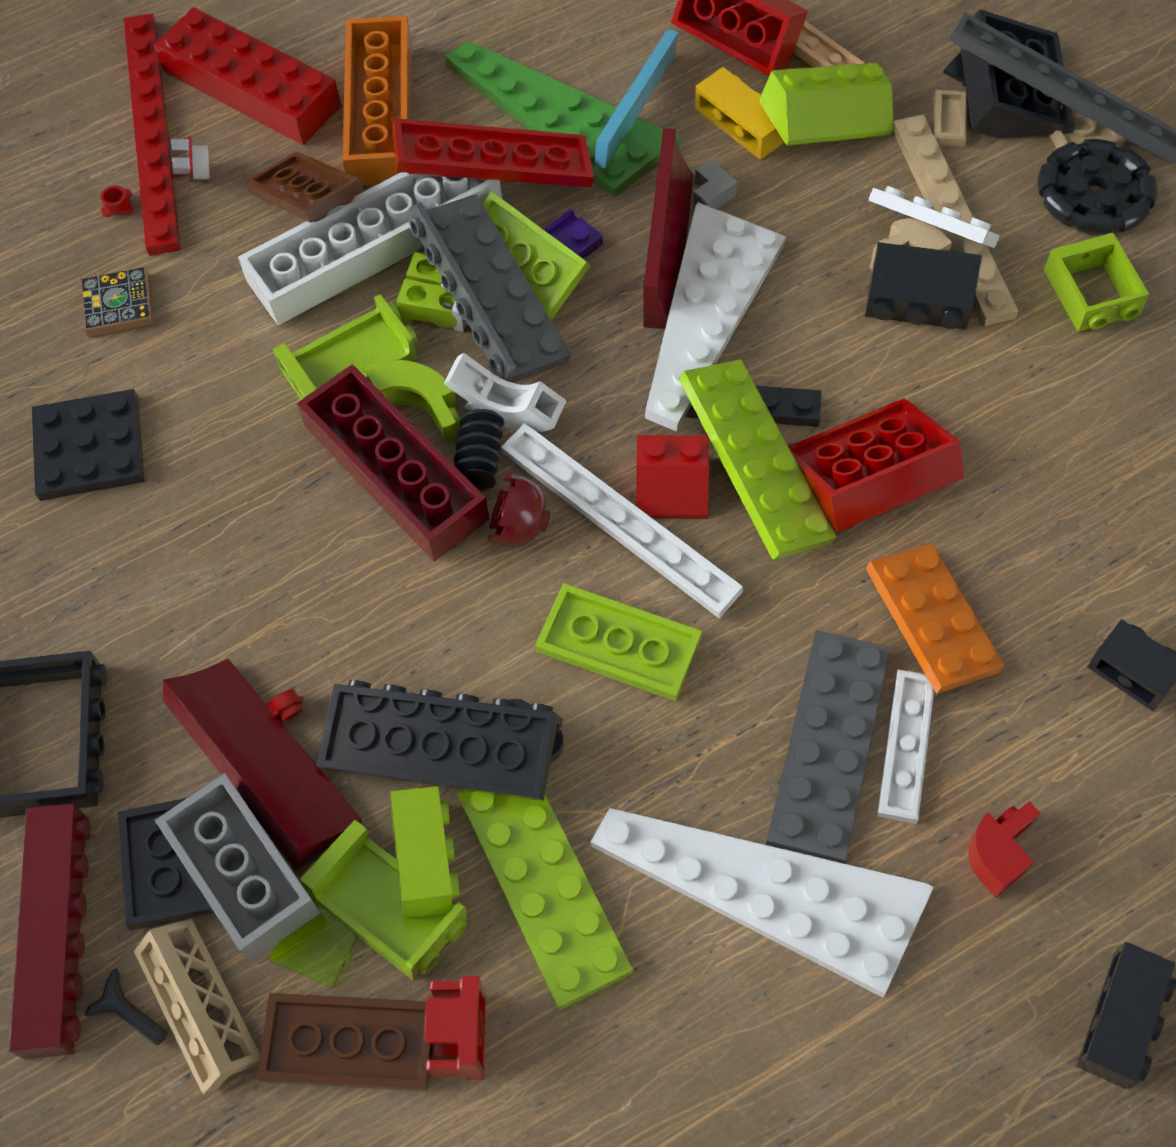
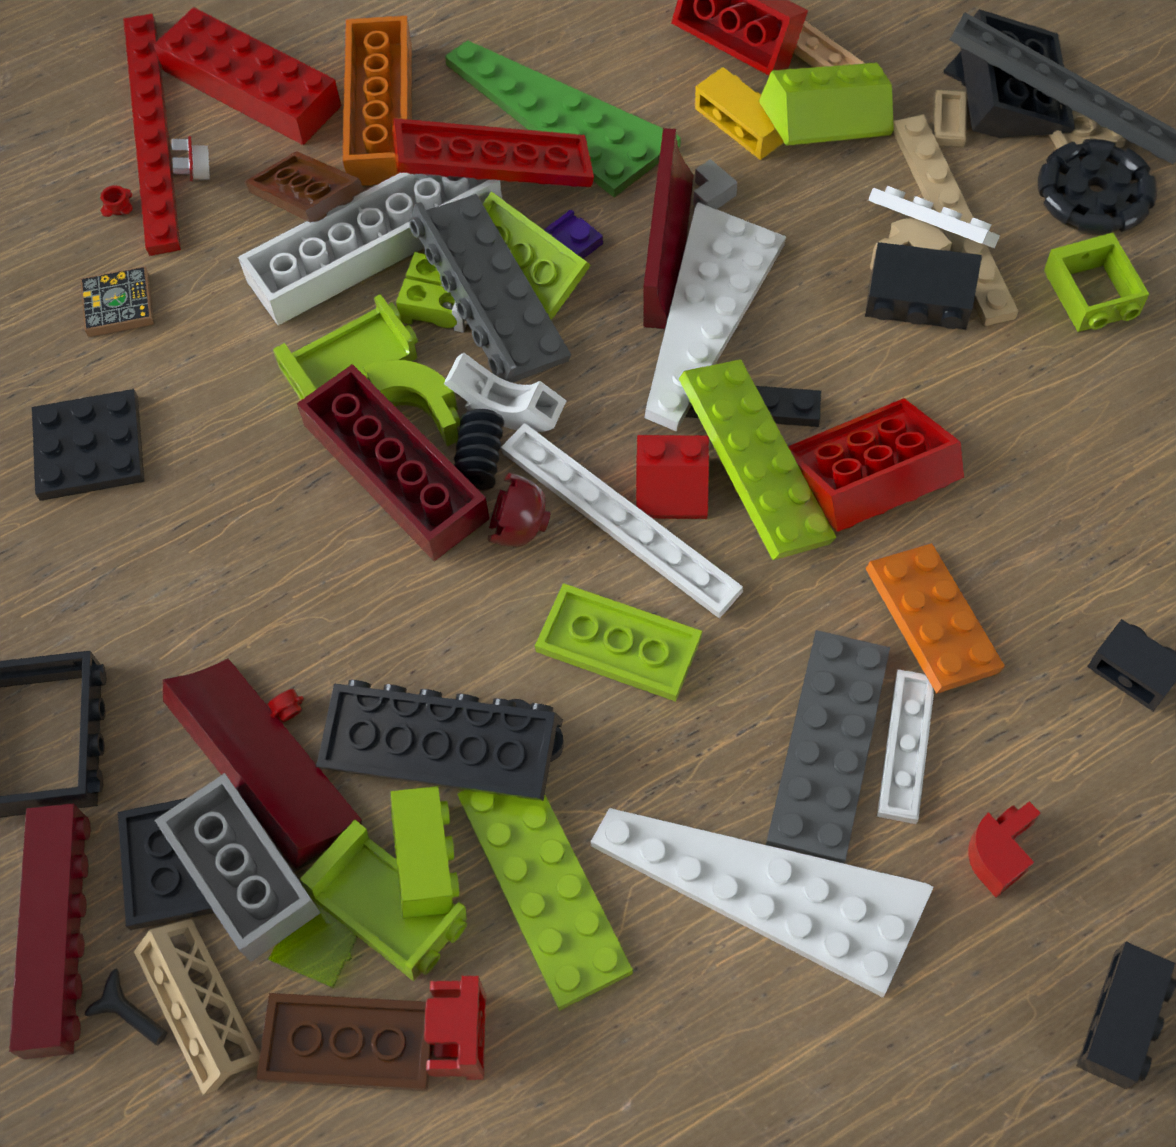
medium azure tile [594,29,679,168] -> none

